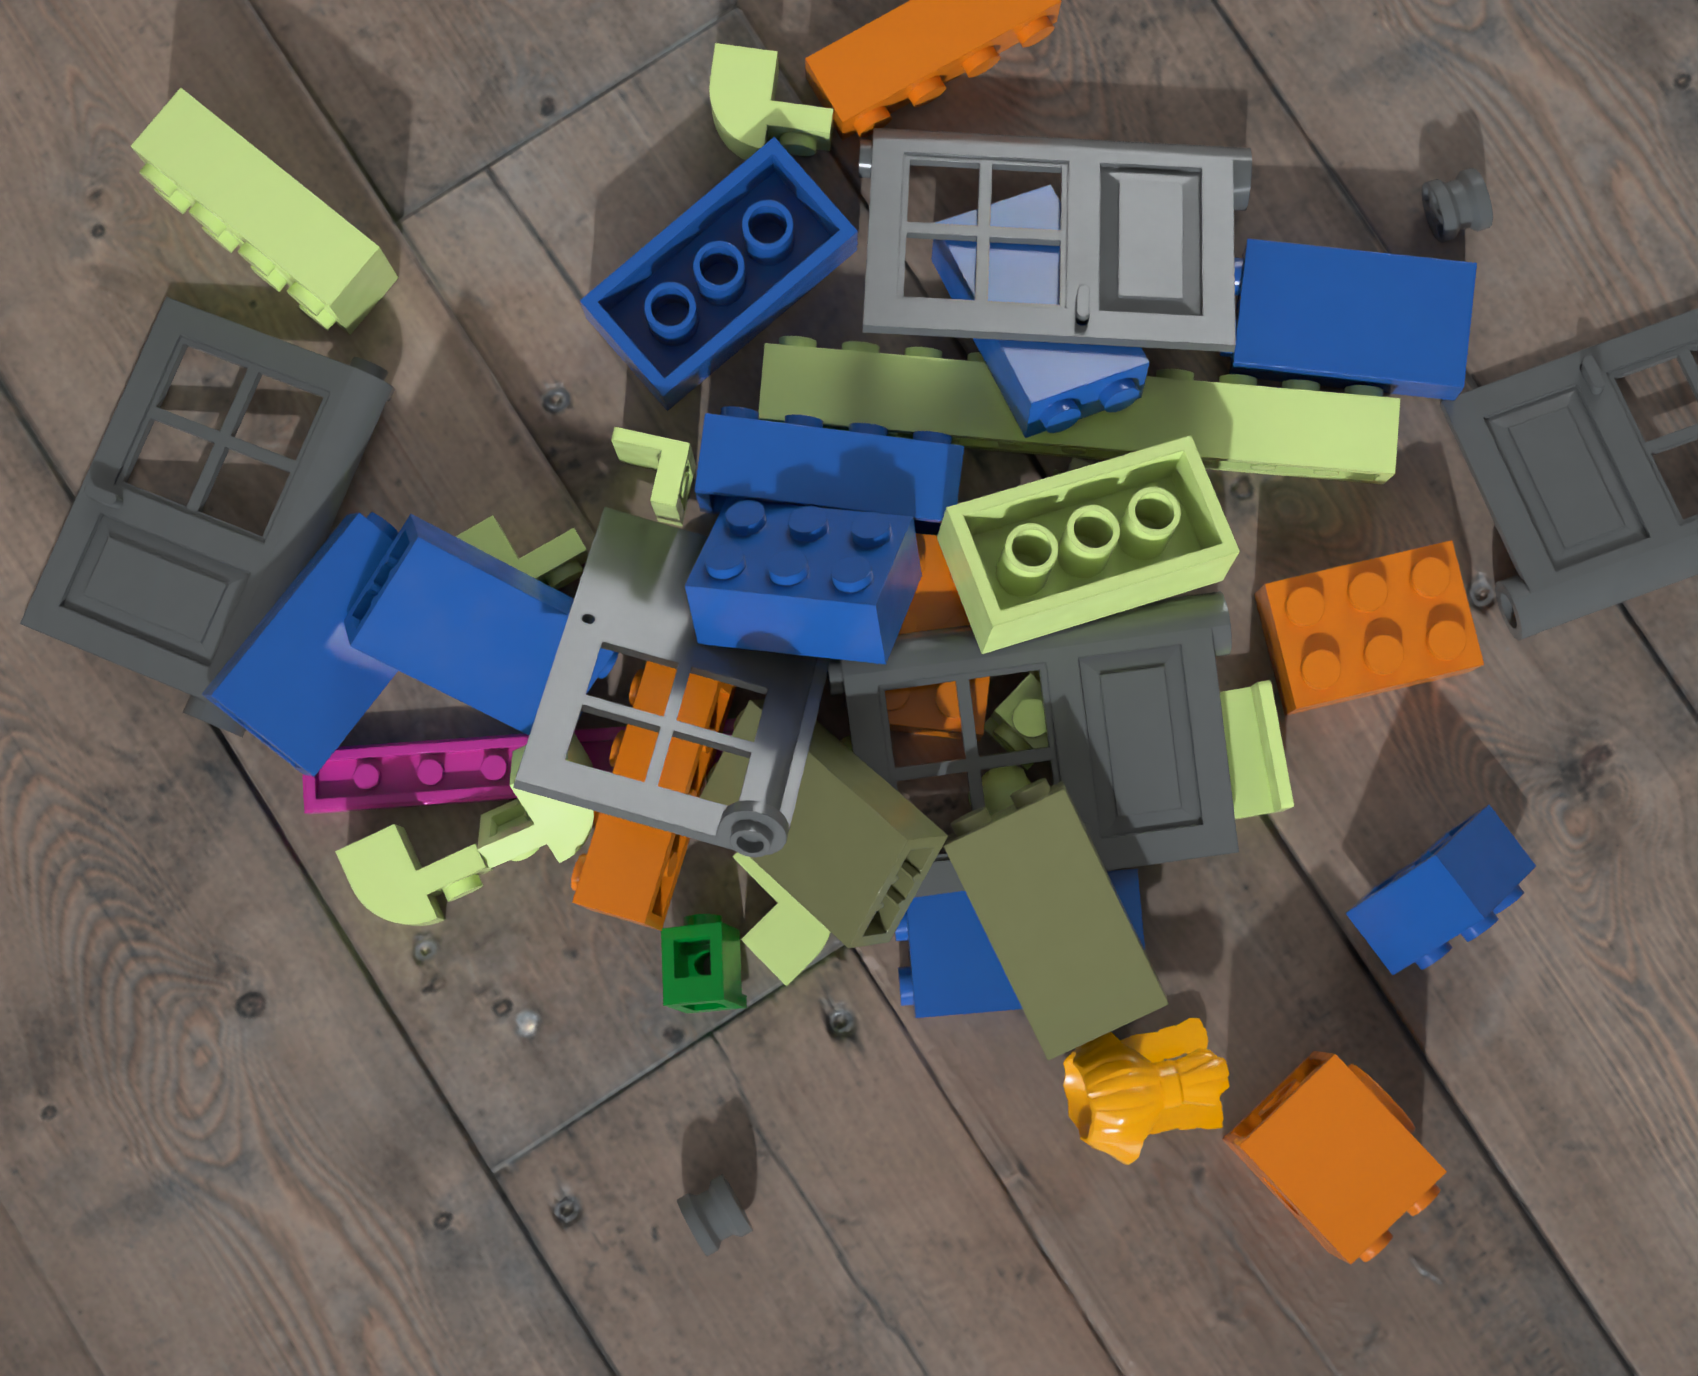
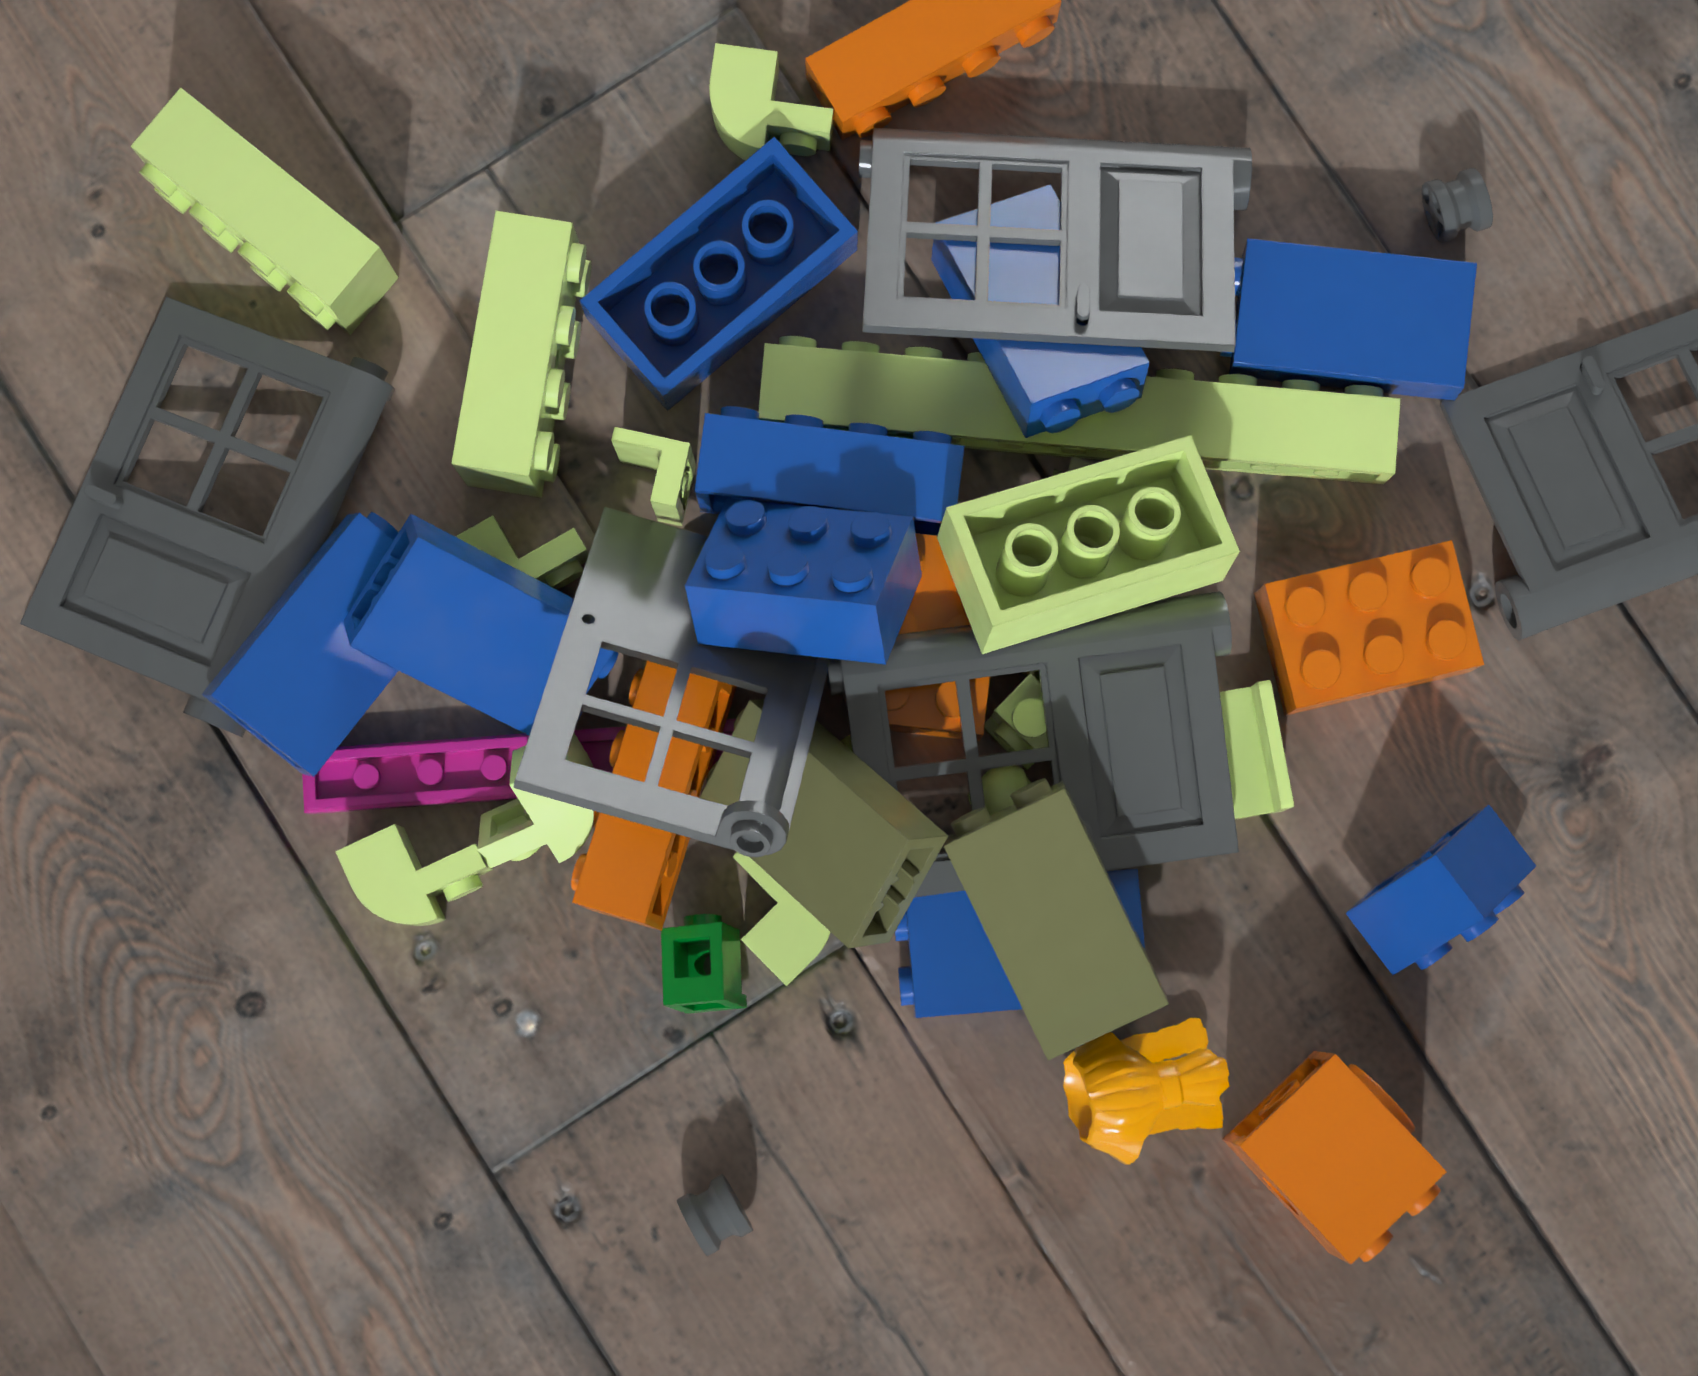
none -> yellowish green brick [451,211,591,498]

